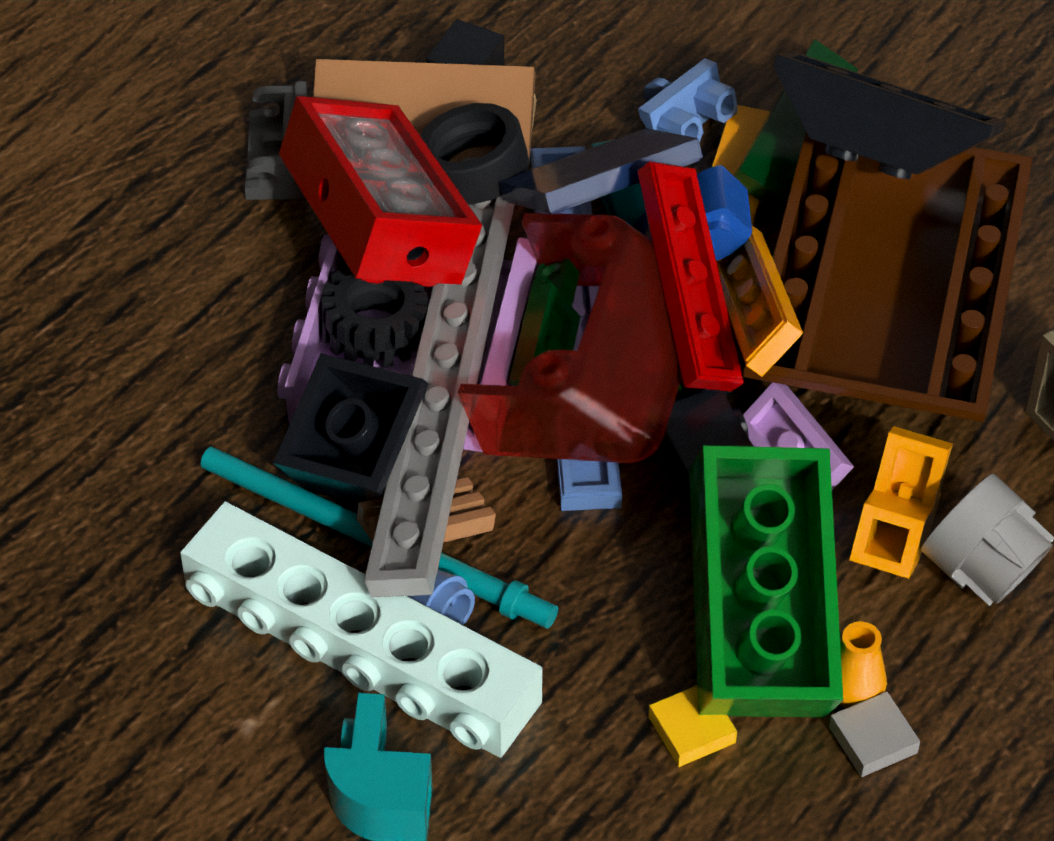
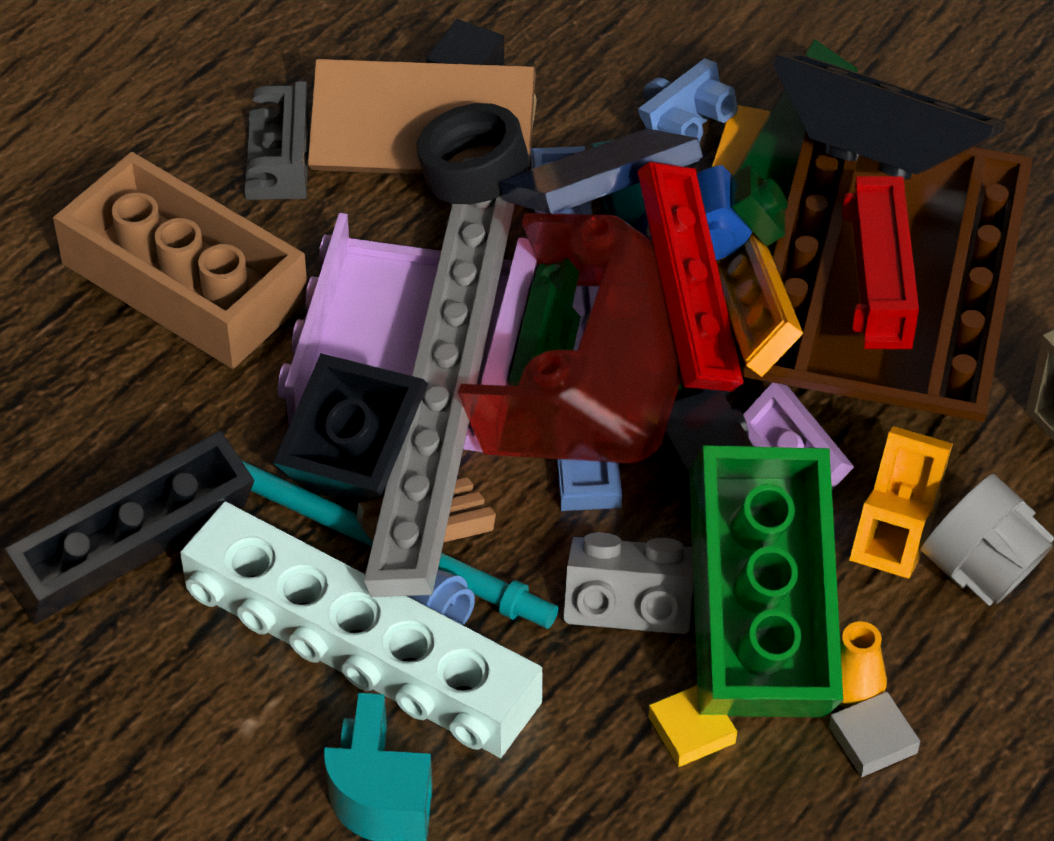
red brick [279,96,483,287] -> none
black tyre [321,265,428,368] -> none
none -> black brick [1,431,255,625]
none -> medium nougat brick [53,151,308,369]
none -> light grey bracket [564,532,693,634]
none -> dark green plate [732,164,788,247]
none -> red container [841,176,919,349]

